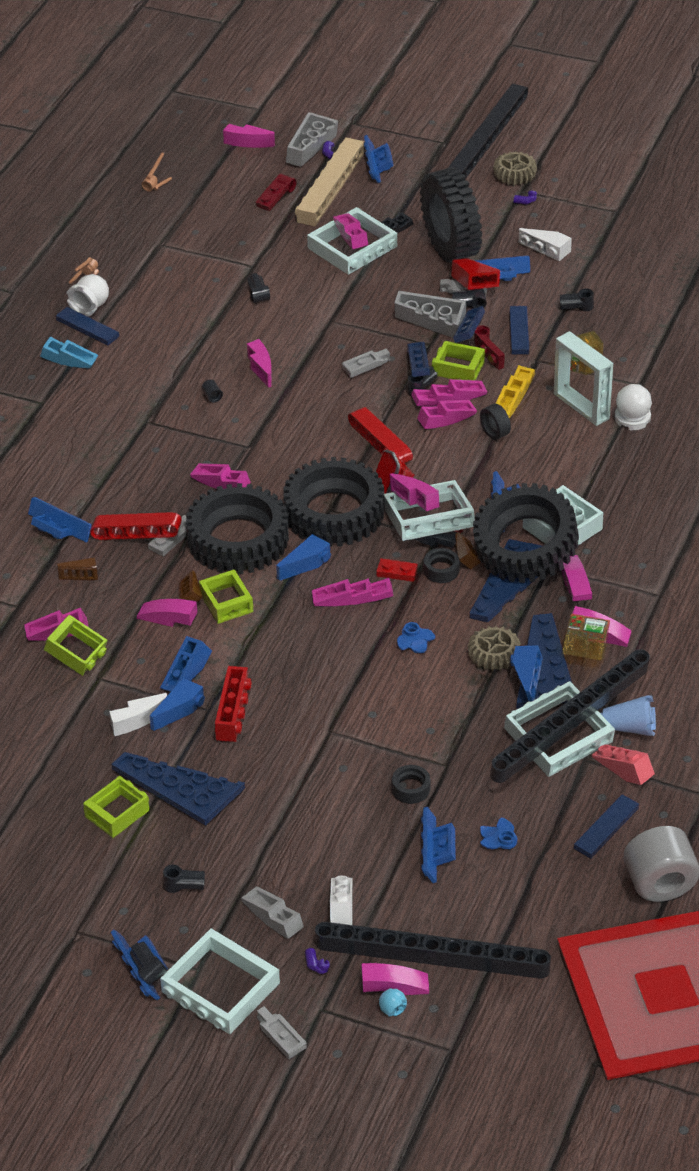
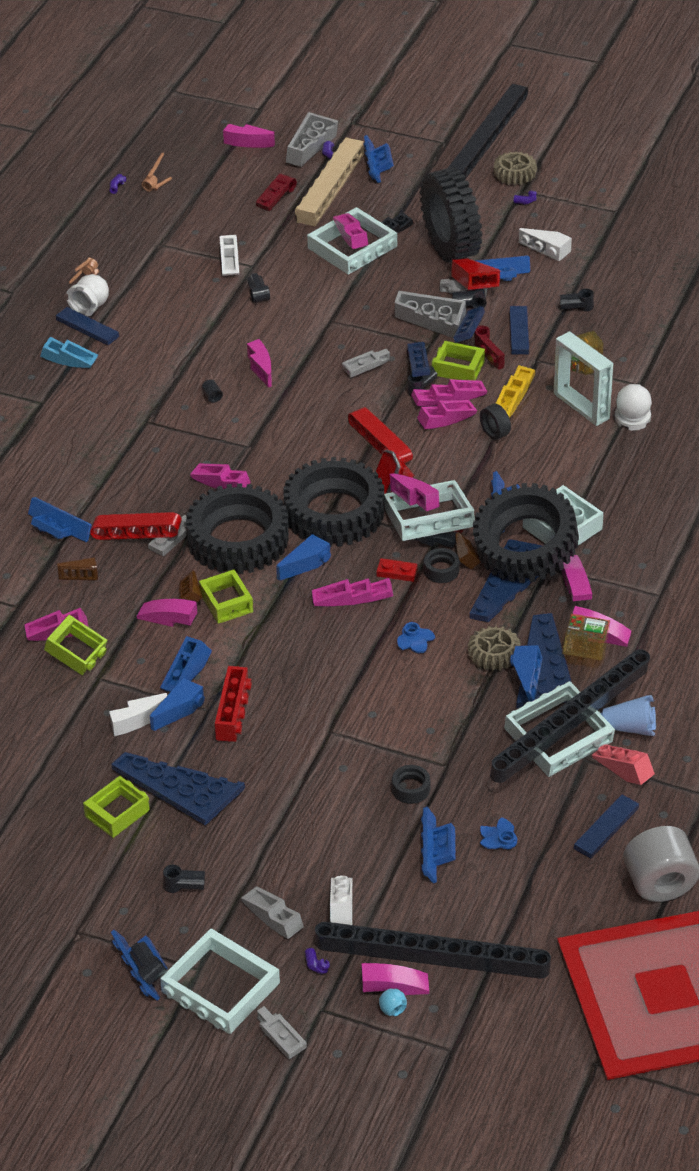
none -> dark purple arm [110,174,126,194]
none -> white slope [220,235,239,276]

